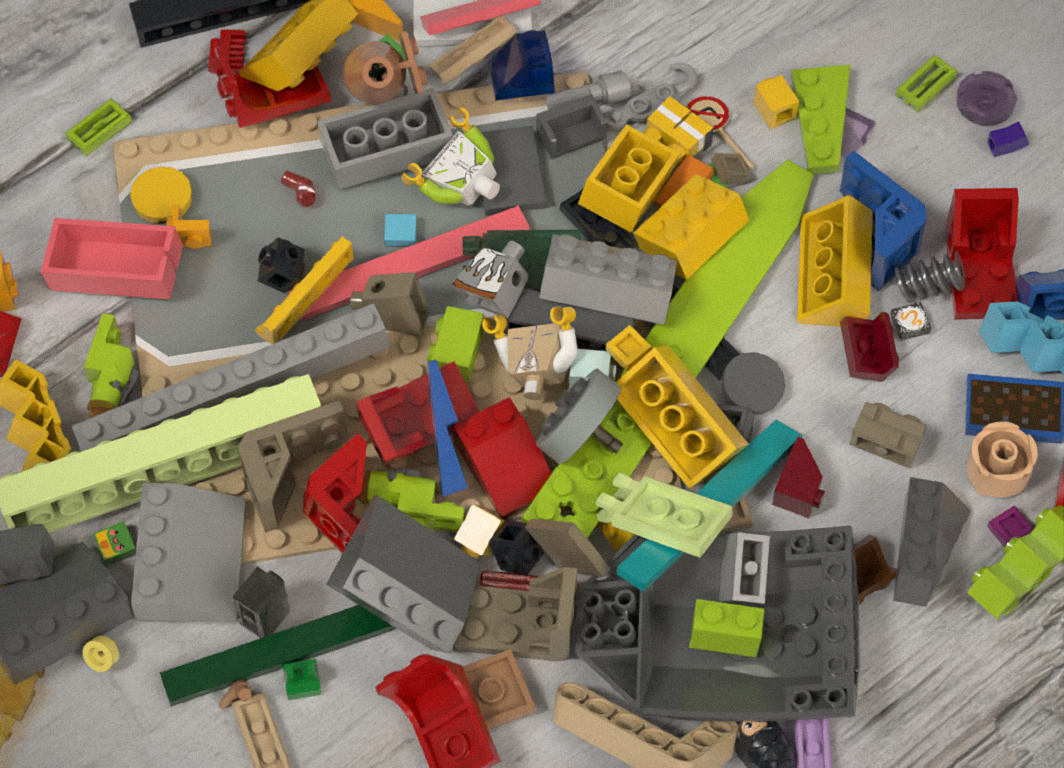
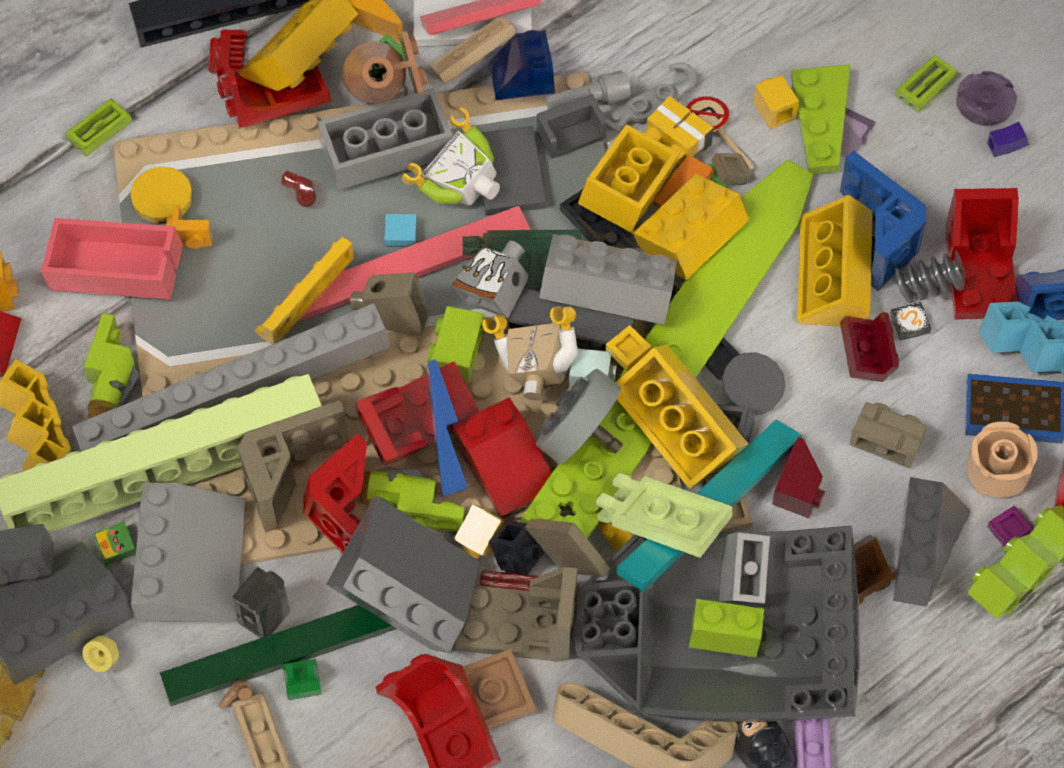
black brick [257,237,305,293] -> none

